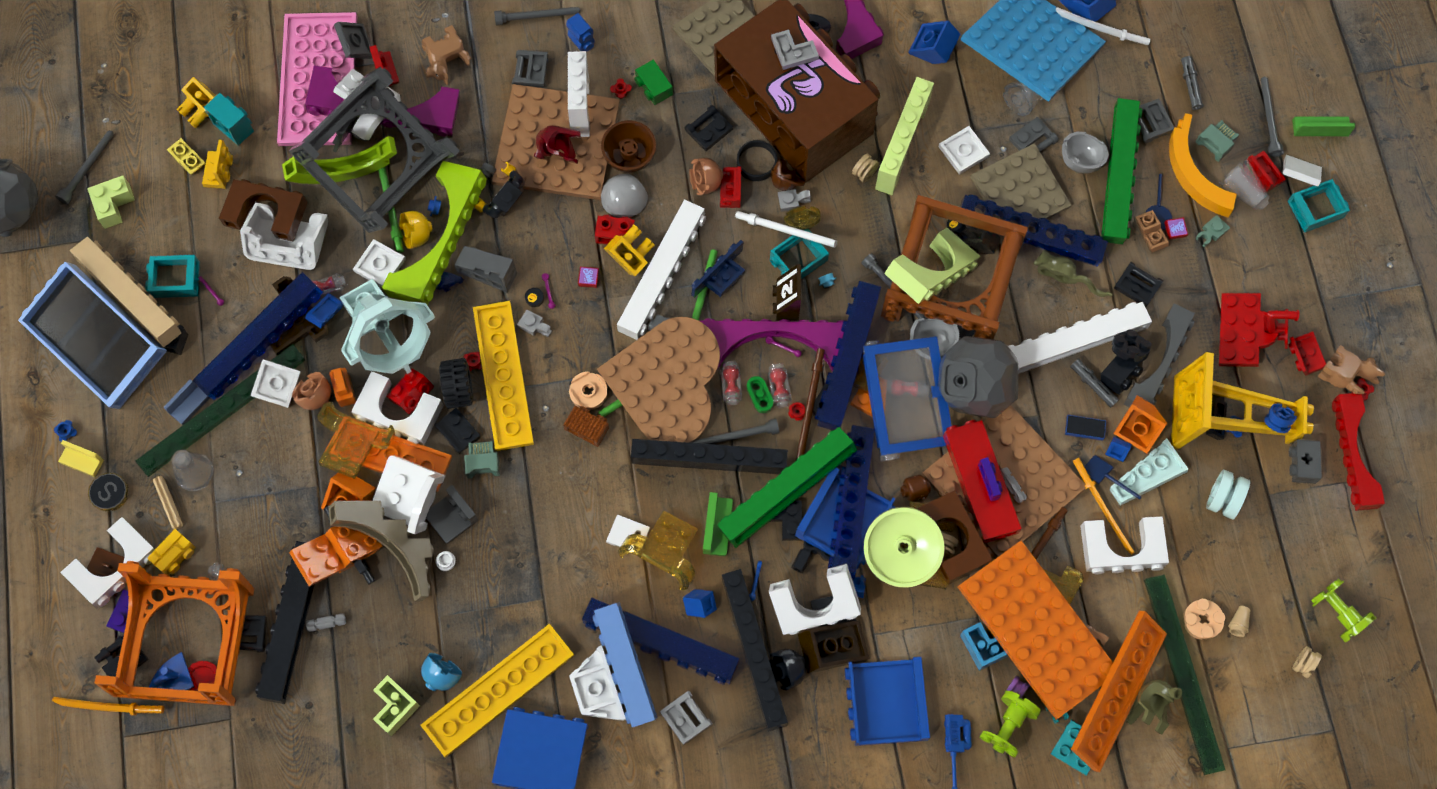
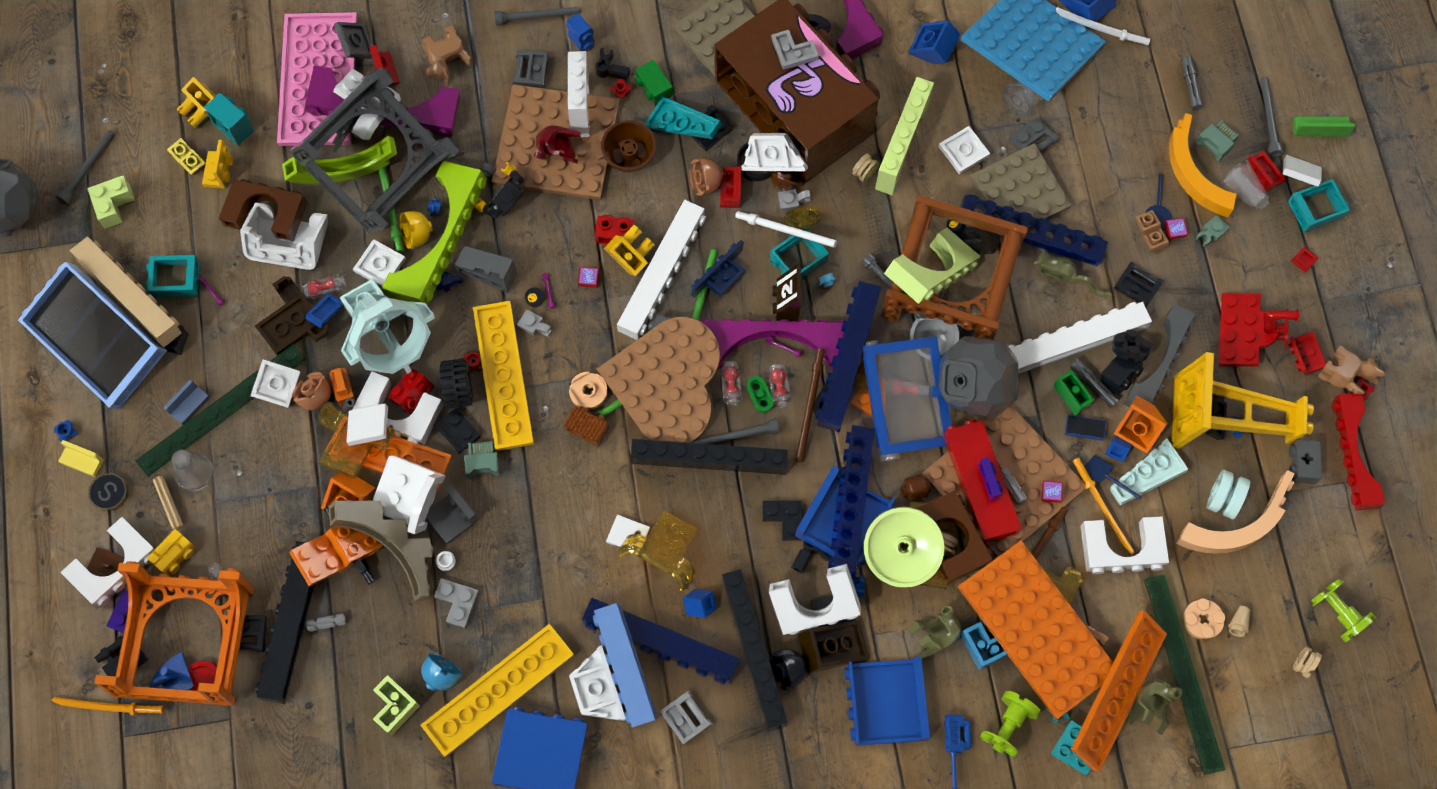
clear blue brick [192,272,323,400] -> none
light grey cylinder [601,174,648,218] -> none
bright green panel [703,492,733,556] -> none
green brick [717,427,857,548] -> none
blue hinge [749,561,762,601] -> none
red plate [788,402,806,421] -> none
medium lavender wheel [1006,675,1030,698] -> none
light grey cylinder [1062,132,1109,174] -> none
green brick [1101,98,1142,245] -> none
dark grey plate [1138,99,1174,143] -> none
blue wheel [1264,403,1297,433] -> none
none -> dark grey arm [342,398,355,420]
none -> white tile [347,404,388,446]
none -> light grey plate [434,579,479,629]
none -> black bar [595,48,630,80]
none -> teal wing [644,97,722,139]
none -> white wing [741,133,808,171]
none -> olive piece [907,606,962,660]
none -> tile [1041,480,1063,503]
none -> green brick [1054,370,1094,416]
none -> light nougat arch [1176,470,1294,554]
none -> red tile [1291,247,1319,273]

